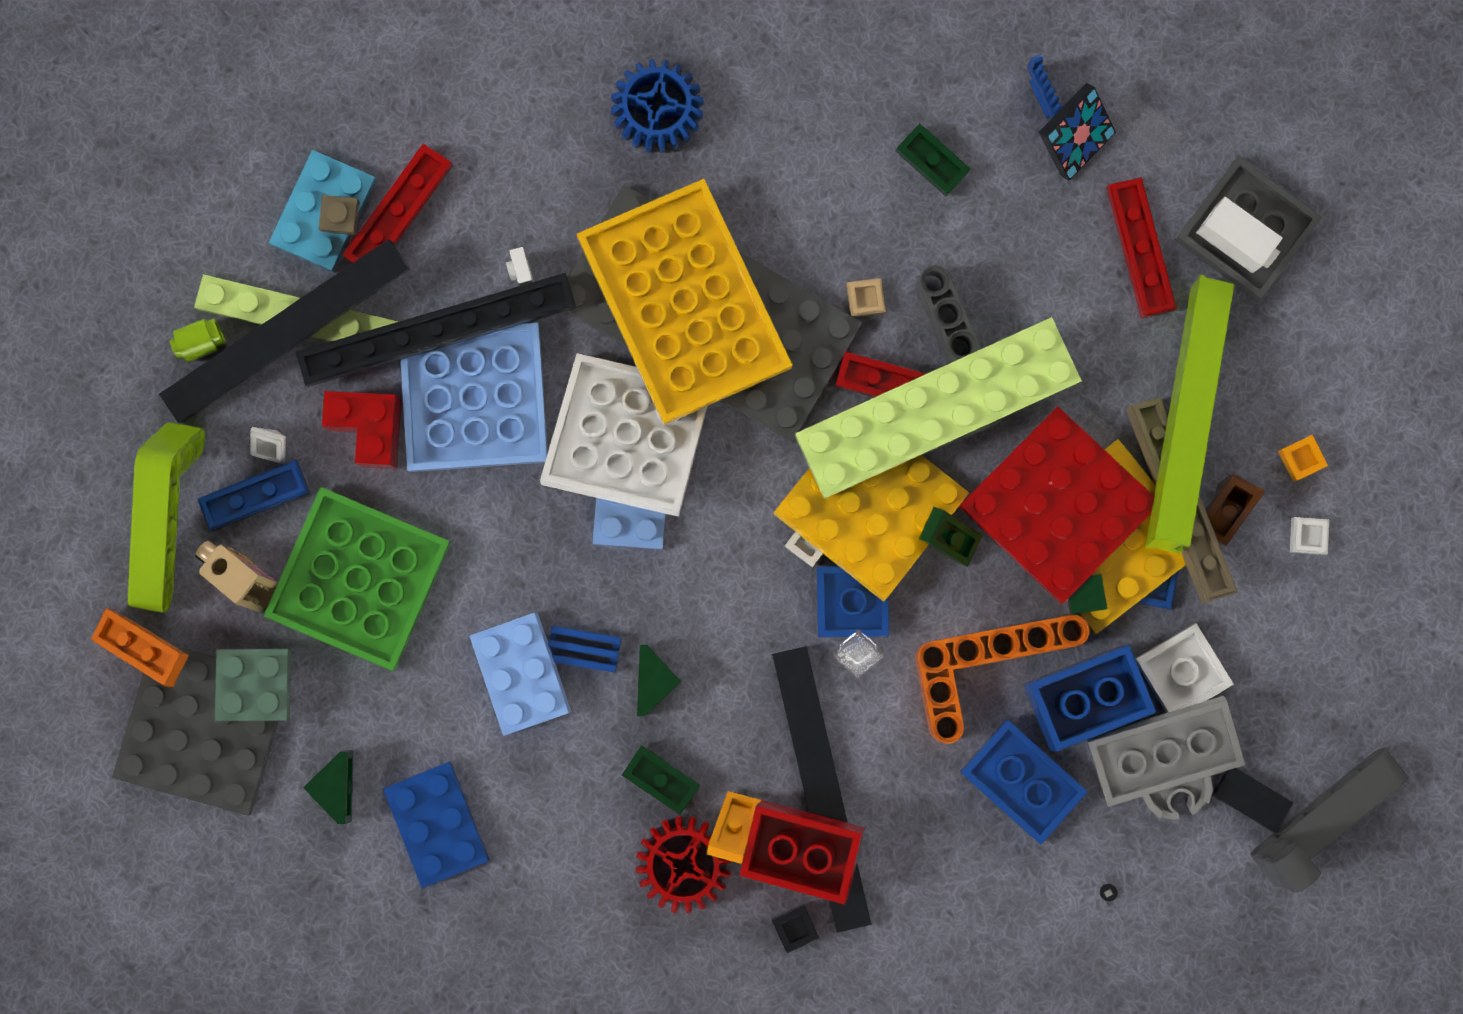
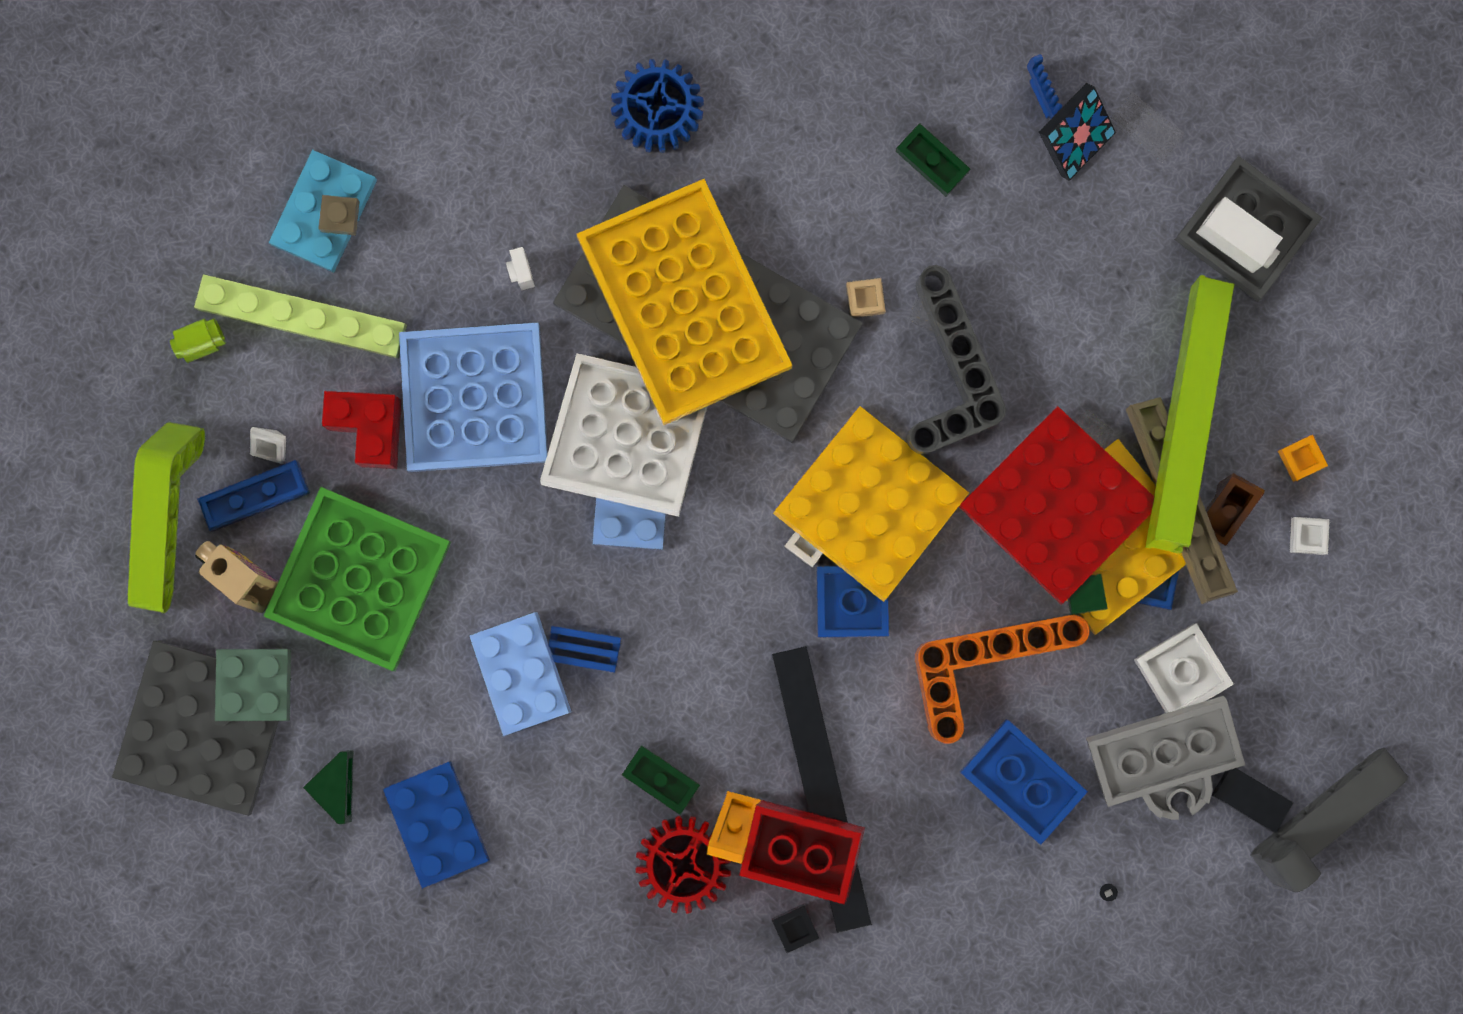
orange plate [90,608,189,687] -> none
black tile [159,239,410,423] -> none
black tile [296,273,576,387] -> none
red plate [343,143,453,263] -> none
dark green slope [637,645,682,716] -> none
yellowish green plate [795,317,1082,499] -> none
clear tile [833,630,884,678] -> none
red plate [835,351,925,398] -> none
dark green plate [919,507,982,567] -> none
blue brick [1023,645,1156,752] -> none
red tile [1106,177,1177,319] -> none

